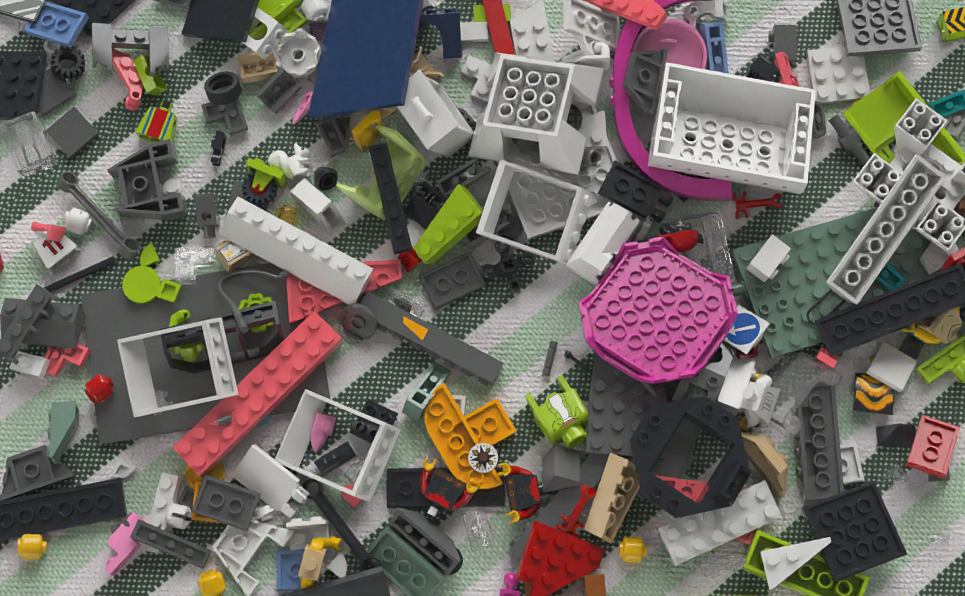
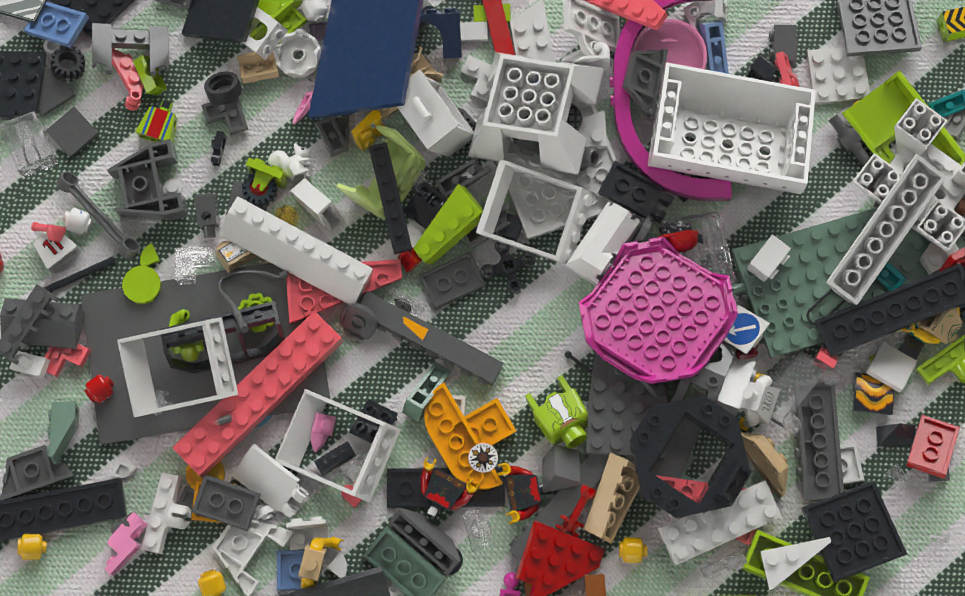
dark grey tile [130,519,211,569] -> none
lime plate [156,278,182,304] -> none
dark grey bracket [256,68,302,114] -> none
black piece [302,479,382,572] -> none
black cone [313,166,338,191] -> none
dark grey wheel [542,341,558,376] -> none
red bar [732,191,783,220] -> none
dark grey plate [812,101,826,139] -> none

